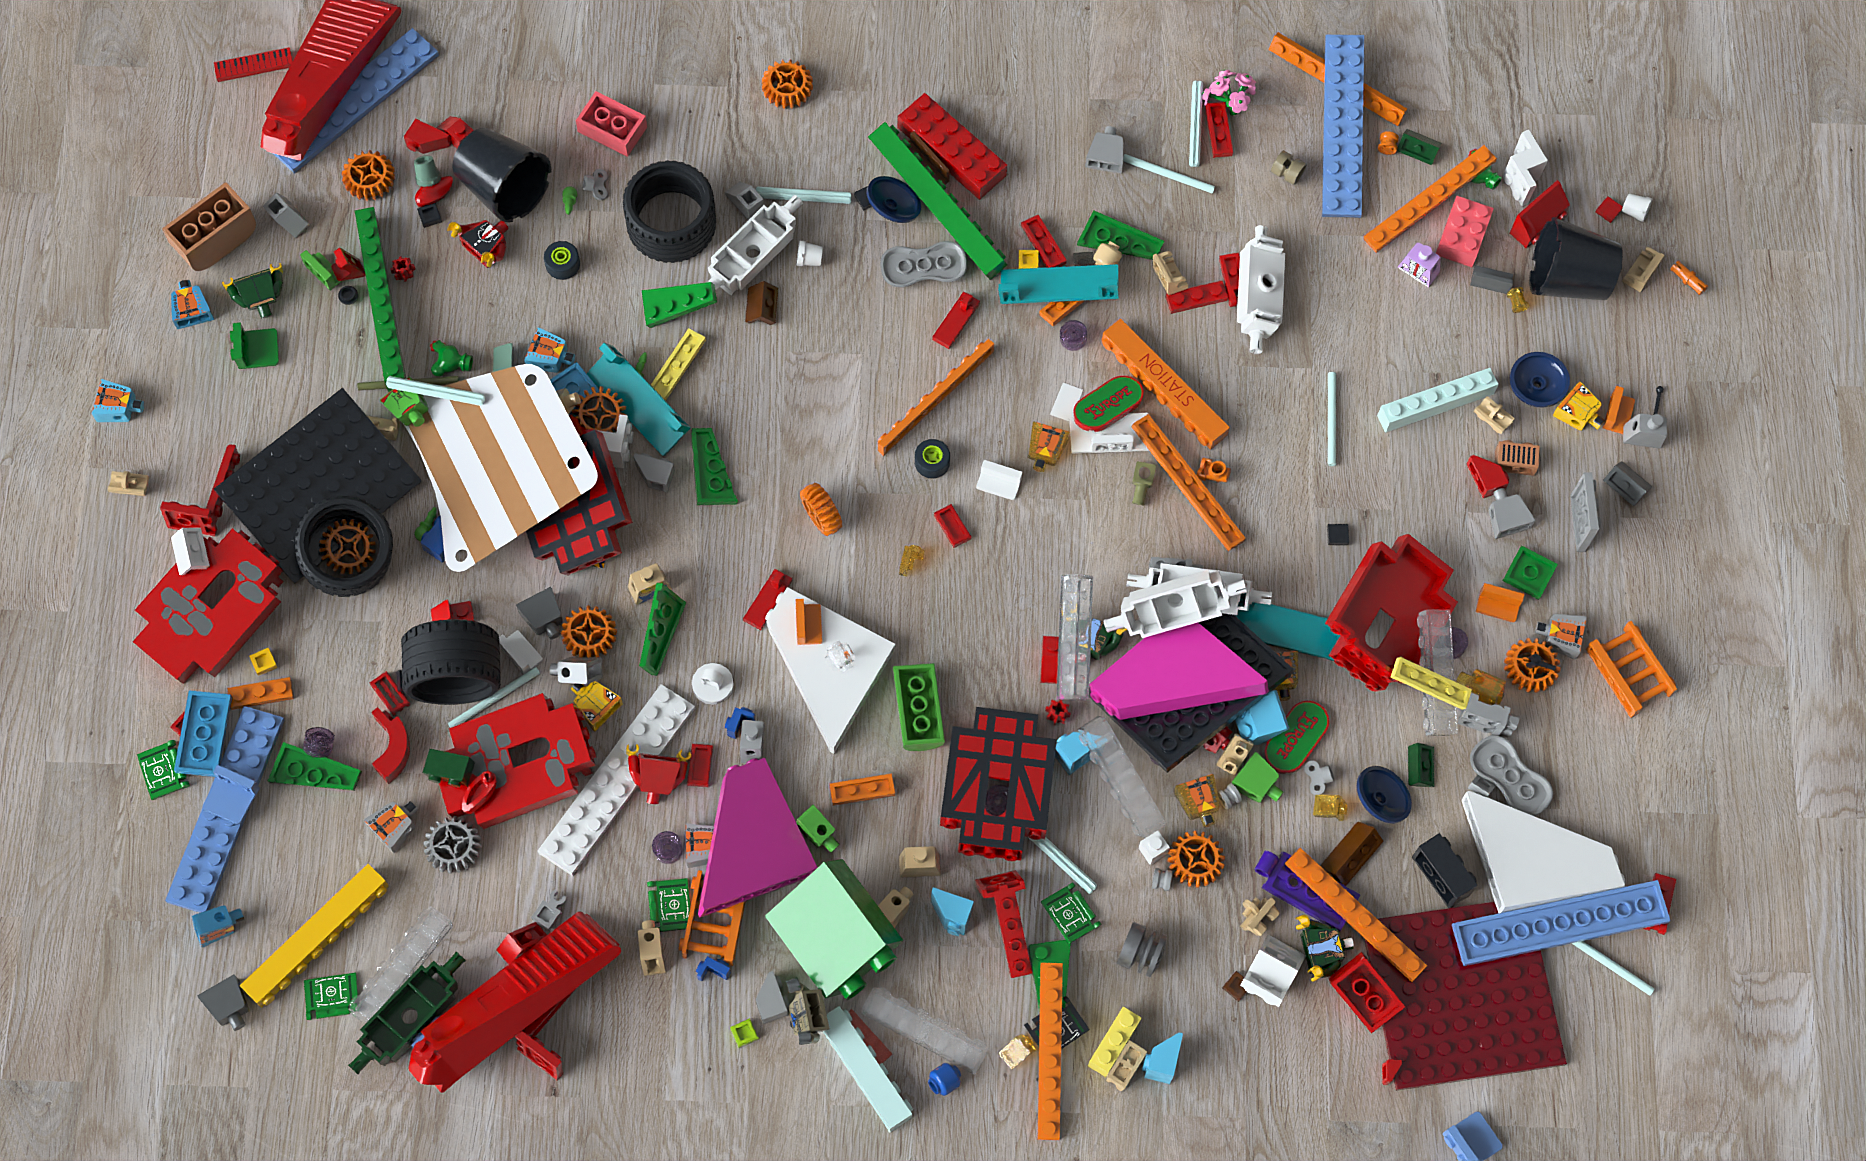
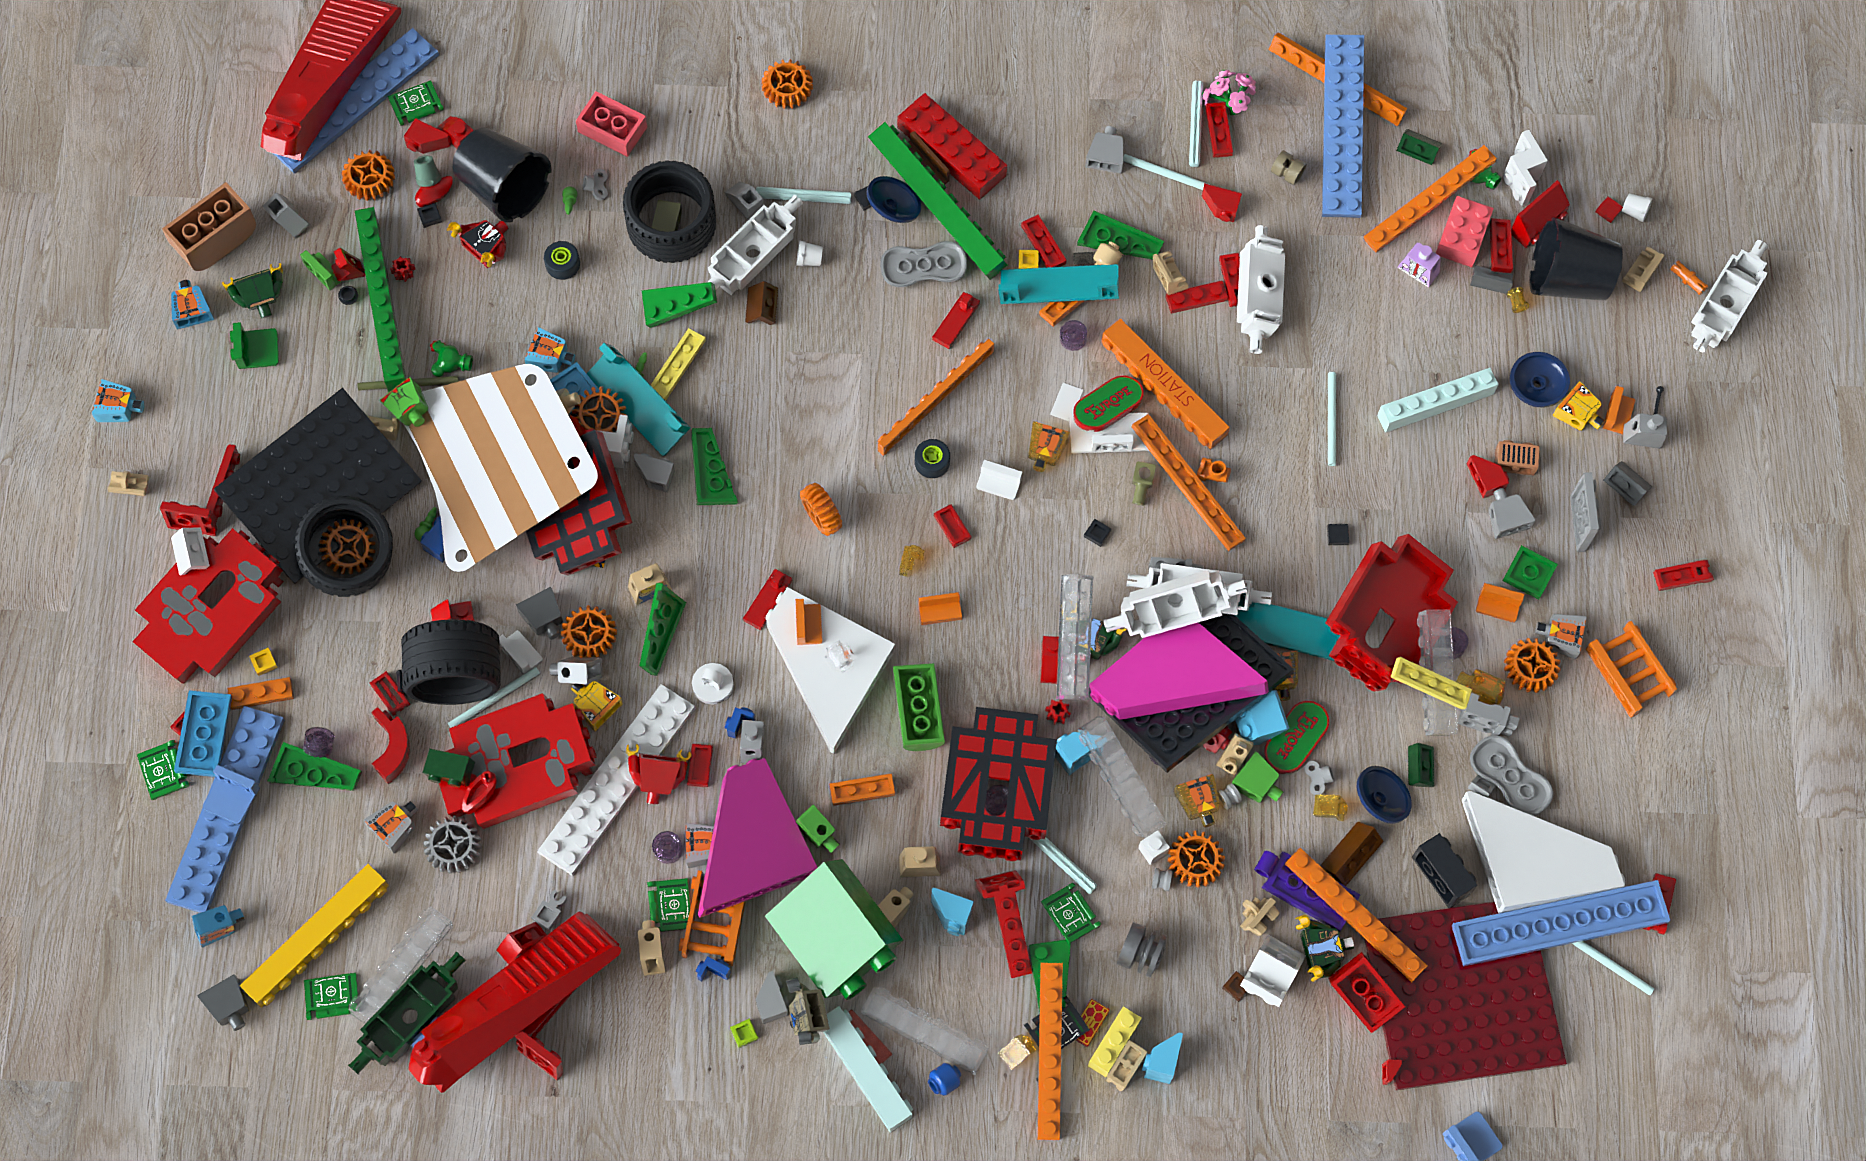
red tile [214,47,293,82] -> none
light aqua axle [386,376,485,406] -> none
sand green slope [493,343,514,372] -> none
orange wheel [1378,131,1399,155] -> none
tan hips [1473,396,1515,434] -> none
black hand [1526,654,1556,671] -> none
none -> green piece [388,80,444,126]
none -> olive panel [651,200,682,232]
none -> orange panel [918,592,962,625]
none -> tile [1076,999,1110,1047]
none -> black tile [1084,519,1112,547]
none -> red slope [1202,183,1242,222]
none -> red plate [1489,218,1513,273]
none -> red plate [1653,560,1714,591]
none -> white brick [1691,240,1768,352]

